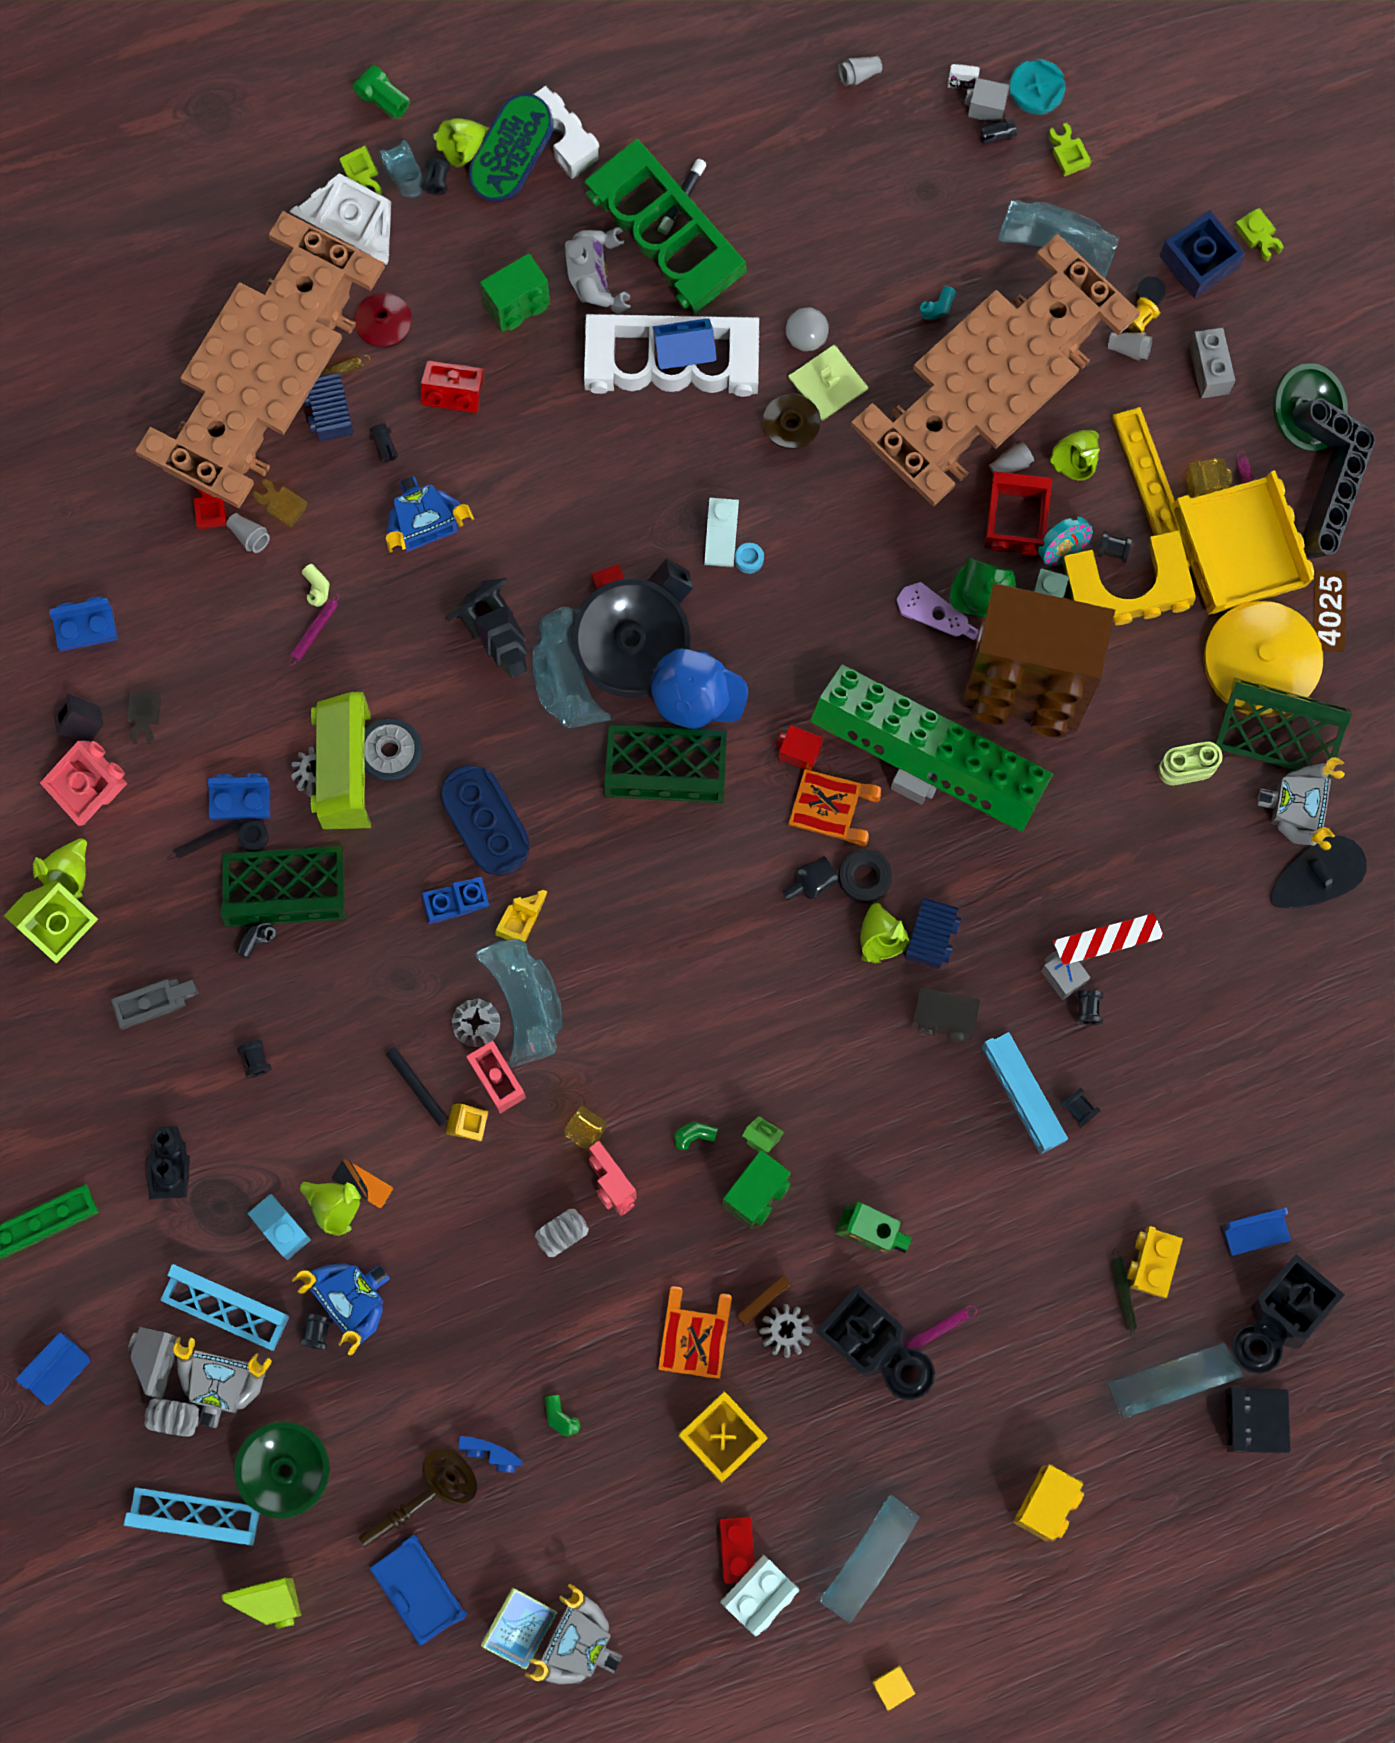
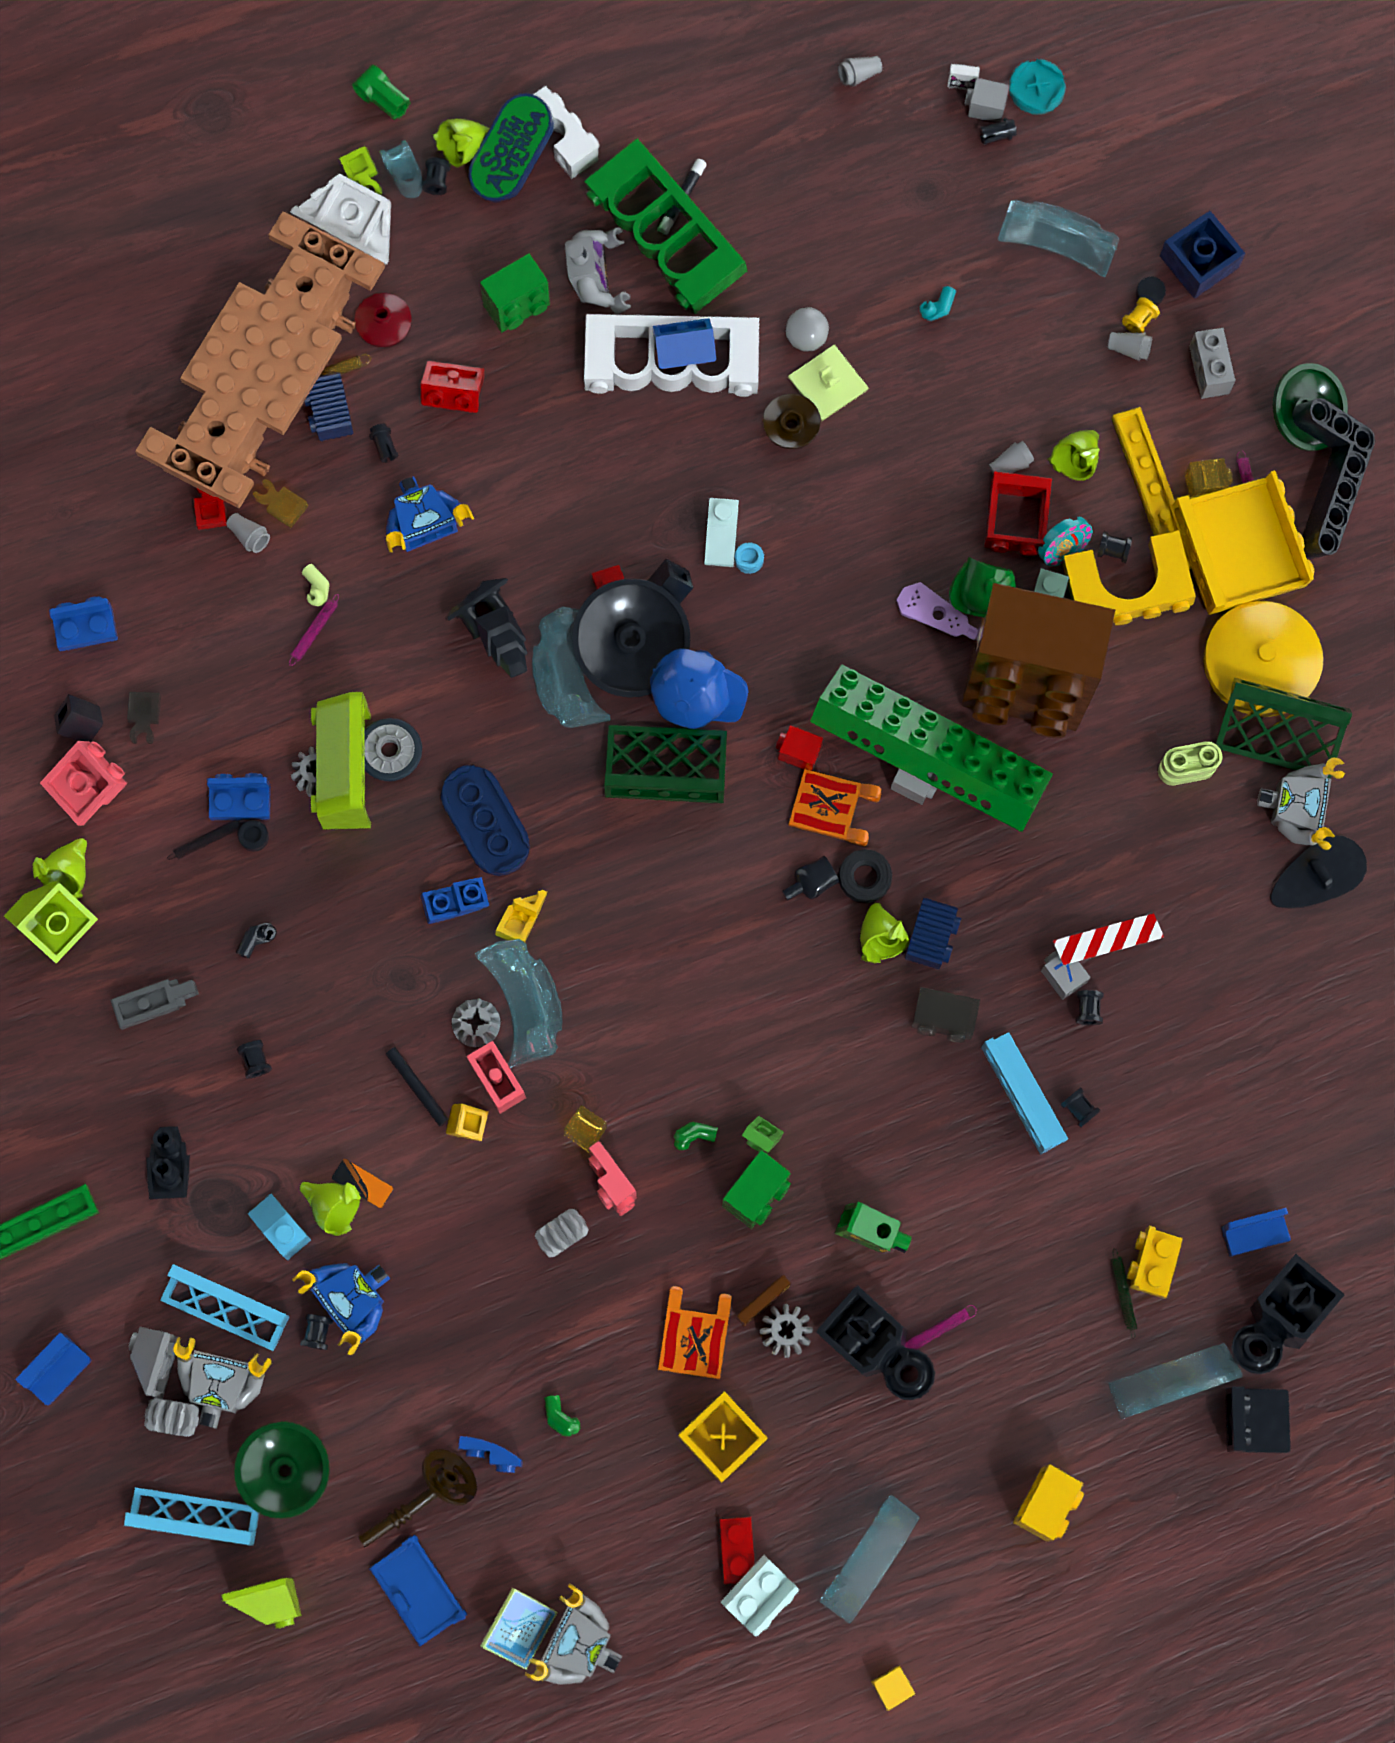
dark green fence [221,846,346,927] -> none
nougat piece [851,234,1140,507] -> none
lime plate [1049,123,1091,177] -> none
lime plate [1234,208,1284,261] -> none
reddish brown sticker [1313,569,1347,652] -> none

